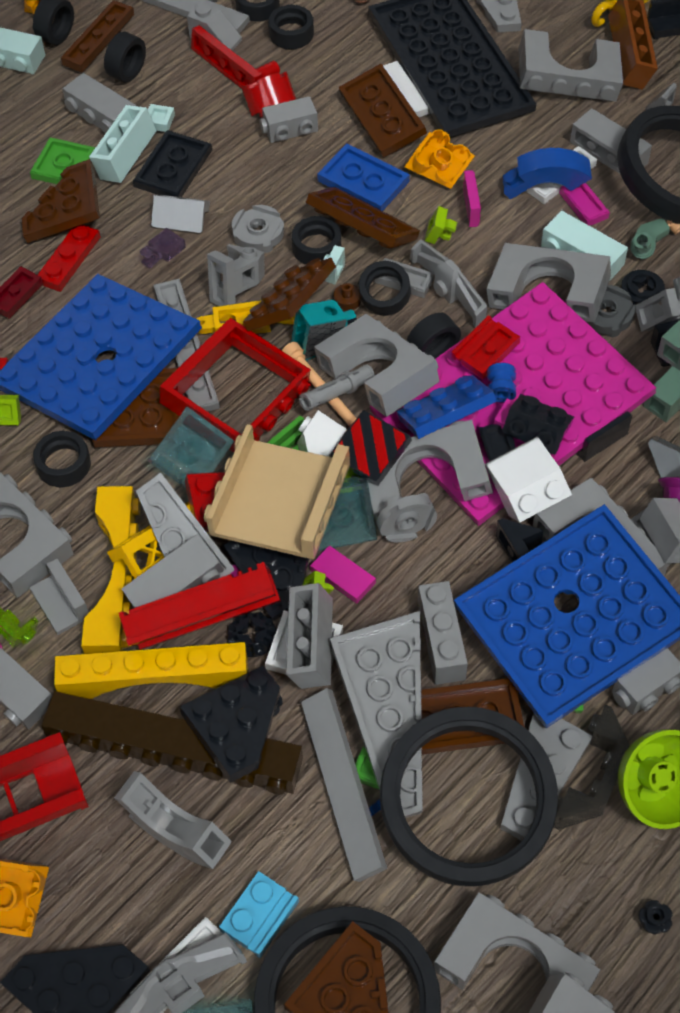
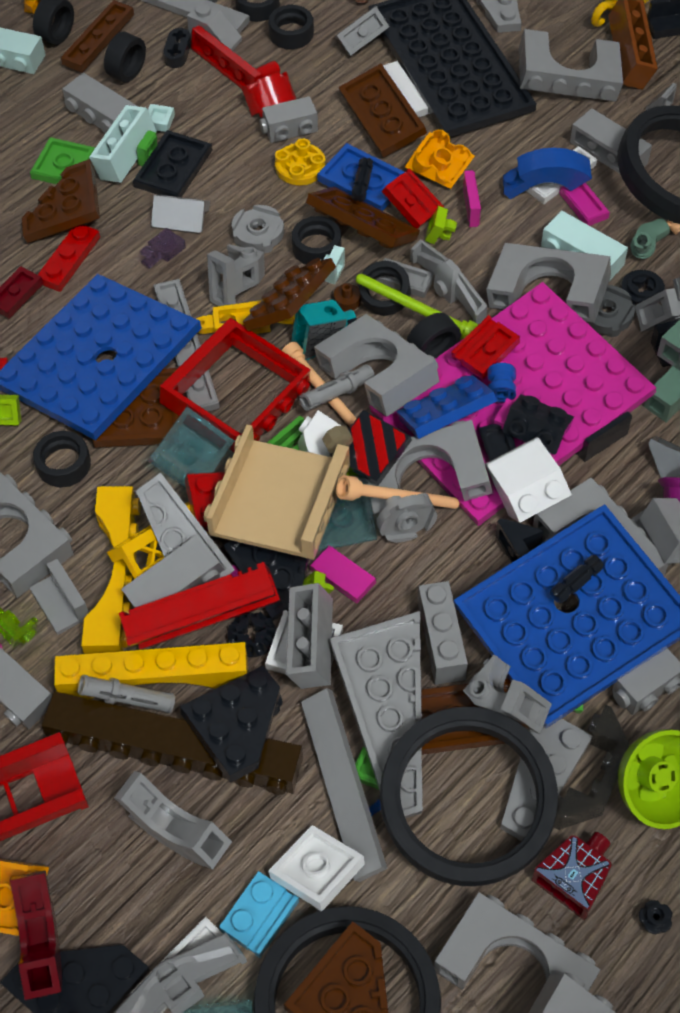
none -> dark red arch [10,870,62,1000]
none -> light grey pin [78,674,175,713]
none -> bright green tile [137,130,157,166]
none -> black beam [164,28,191,68]
none -> white plate [268,825,365,911]
none -> yellow tile [275,138,326,186]
none -> dark tan tile [322,426,353,453]
none -> light grey panel [334,6,390,56]
none -> light nougat piece [336,475,460,509]
none -> black axle [351,157,373,202]
none -> lime piece [356,273,479,340]
none -> red plate [382,168,444,229]
none -> light grey tile [463,655,552,734]
none -> dark red torso [531,832,612,920]
none -> black axle [550,554,604,604]

